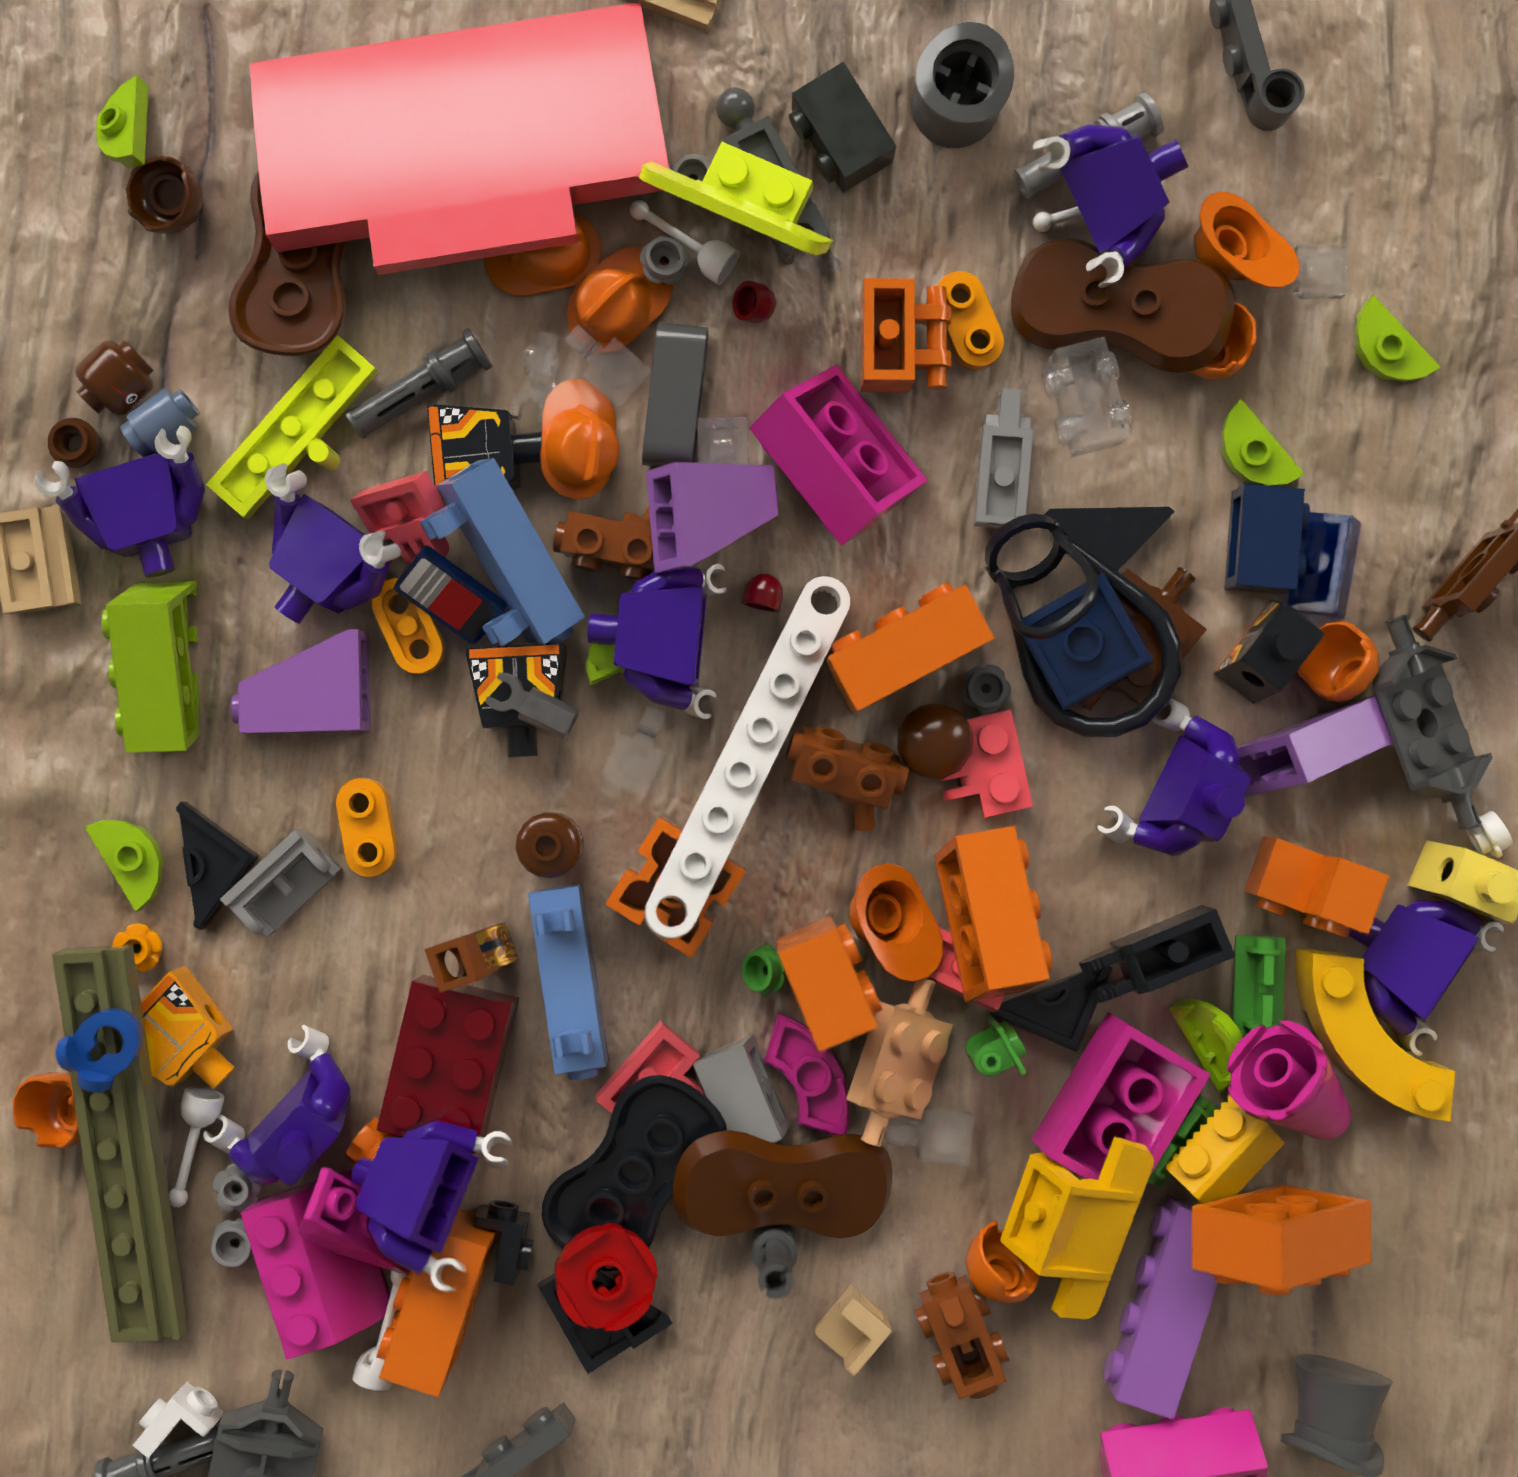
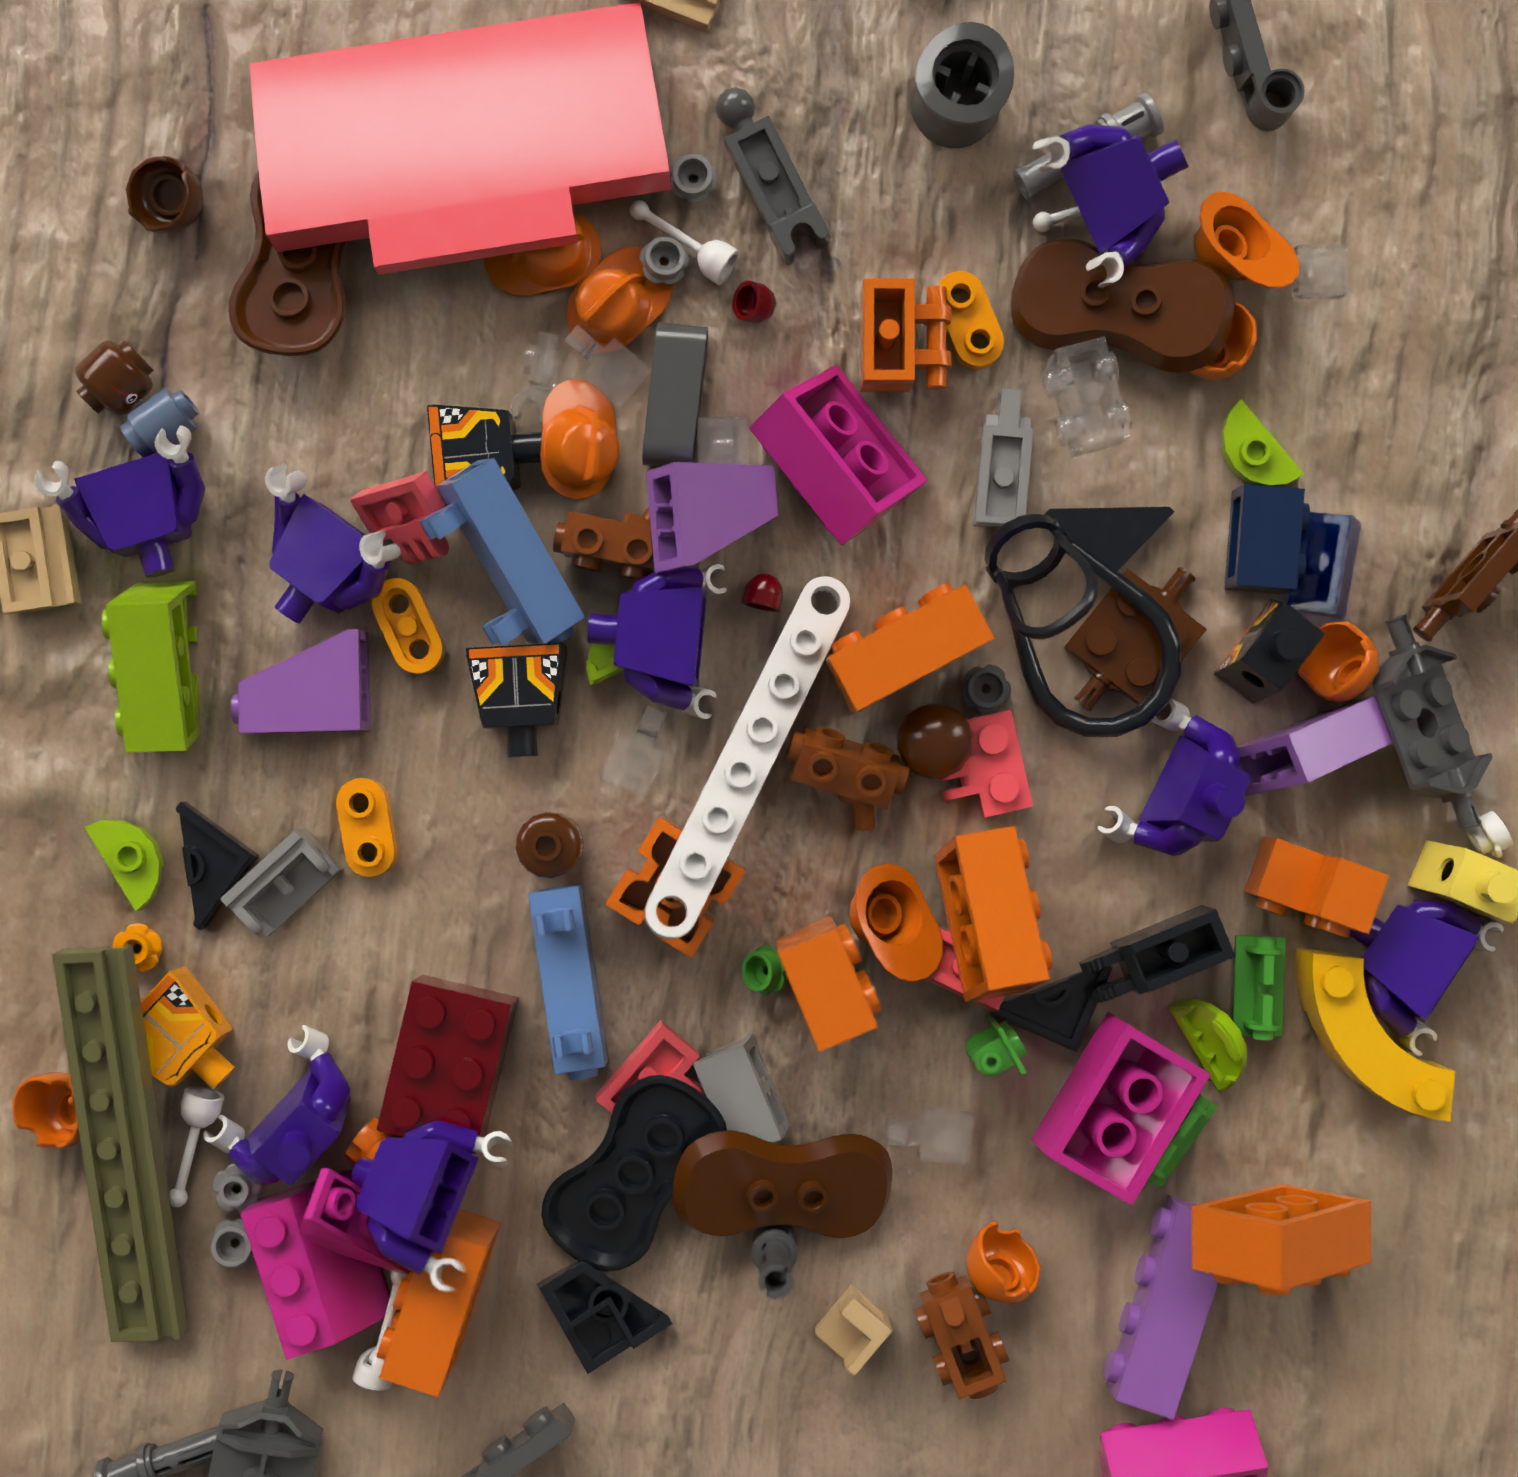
reddish brown plate [48,418,100,468] -> none
blue piece [56,1008,143,1092] -> none
lime plate [96,75,149,168] -> none
white bracket [133,1382,224,1458] -> none
neon yellow plate [206,335,379,520] -> none
dark grey pin [345,328,492,439] -> none
slope [393,545,508,645] -> none
dark orange leg [424,921,519,993] -> none
black bracket [473,1200,534,1285] -> none
flat silver bar [485,672,580,741] -> none
red plate [554,1223,657,1331] -> none
neon yellow plate [639,142,833,255] -> none
dark pink tile [764,1012,850,1135] -> none
pearl dark grey piece [789,61,896,193] -> none
light nougat plate [846,979,953,1147] -> none
yellow plate [1000,1136,1154,1319] -> none
dark blue tile [1021,573,1154,710] -> none
yellow brick [1165,1095,1285,1203] -> none
dark pink cone [1227,1020,1352,1141] -> none
dark grey hat [1280,1354,1393,1477] -> none
lime plate [1354,294,1441,382] -> none

